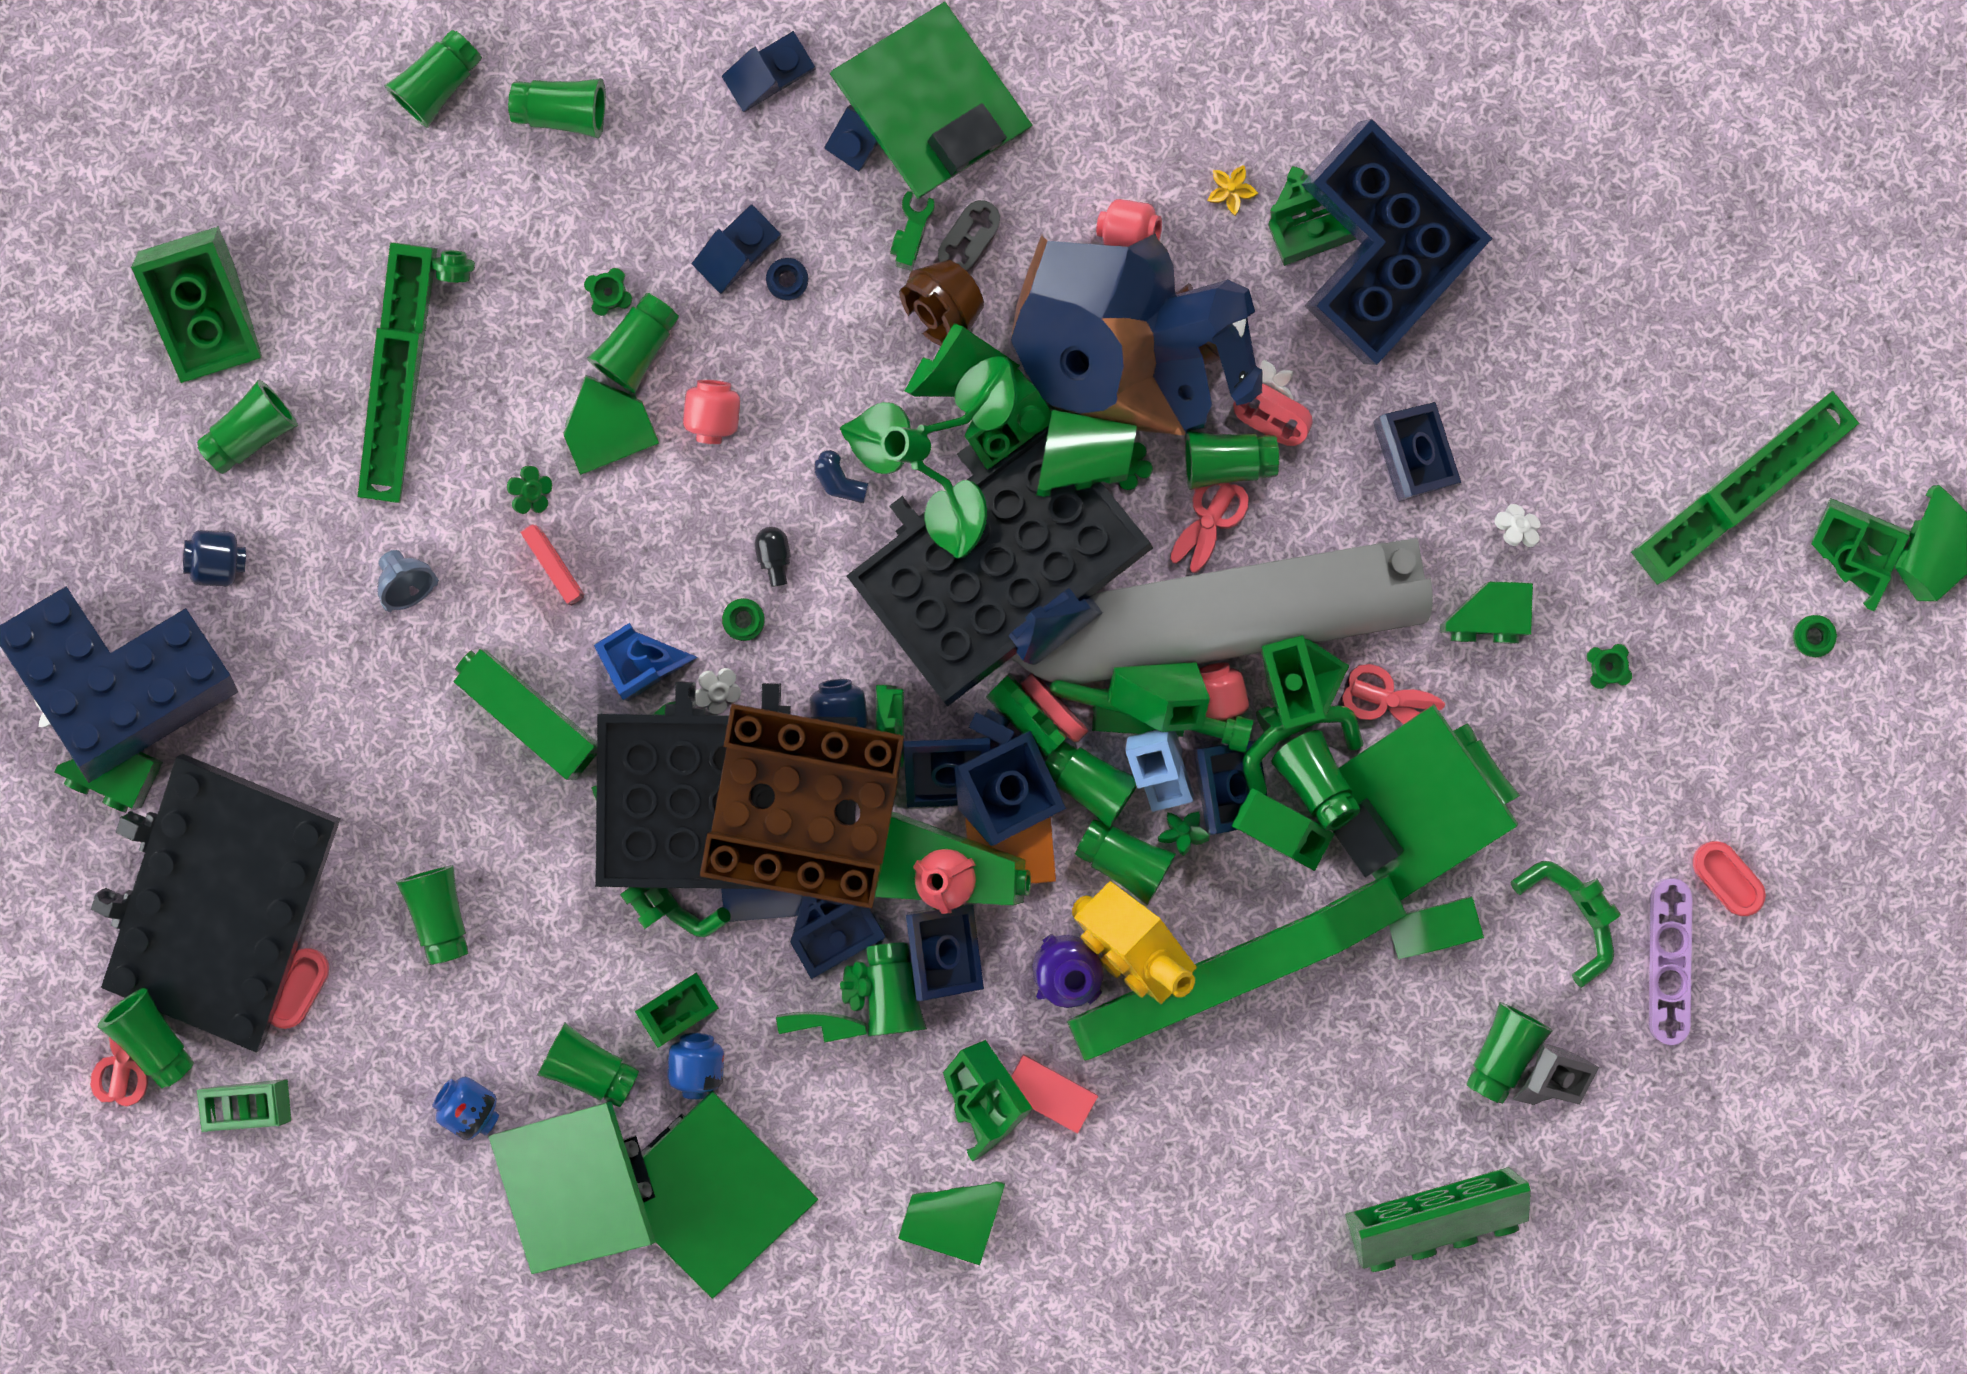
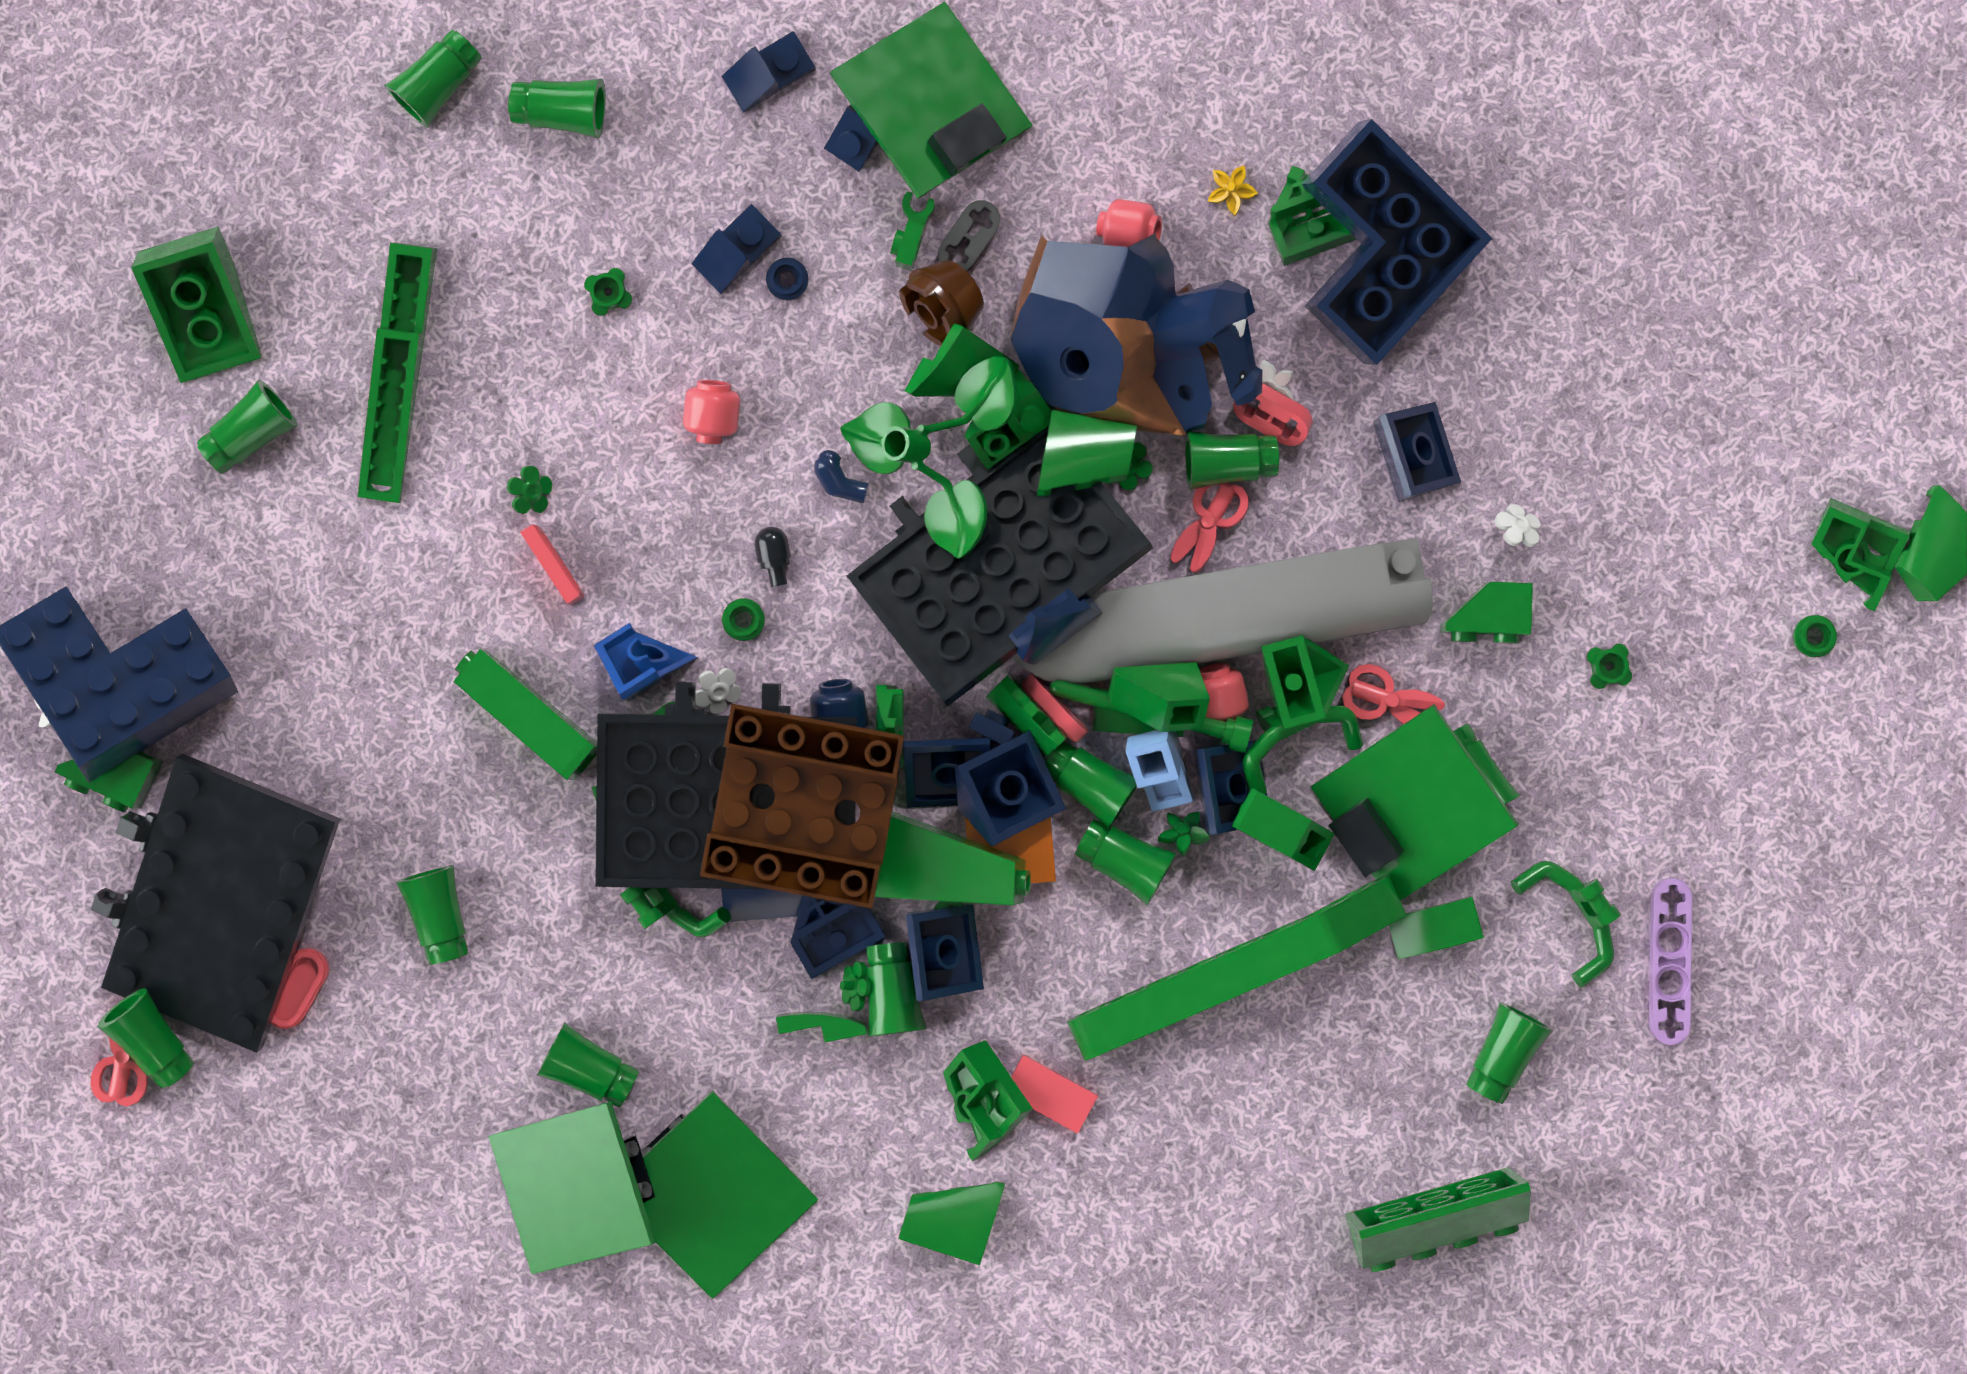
dark blue head [183,530,246,587] -> none
green slope [197,1079,292,1132] -> none
sand blue piece [377,550,439,612] -> none
green plate [432,250,475,283] -> none
blue head [432,1076,499,1141] -> none
green slope [563,375,659,475] -> none
green plant [587,293,679,394] -> none
green slope [635,972,719,1048] -> none
blue head [668,1033,724,1100] -> none
coral piece [913,849,976,914] -> none
dark purple piece [1032,934,1104,1008] -> none
yellow brick [1072,881,1197,1004] -> none
green plant [1271,730,1360,831] -> none
dark grey slope [1513,1043,1599,1105] -> none
green slope [1631,391,1860,585] -> none
coral tile [1693,841,1766,916] -> none

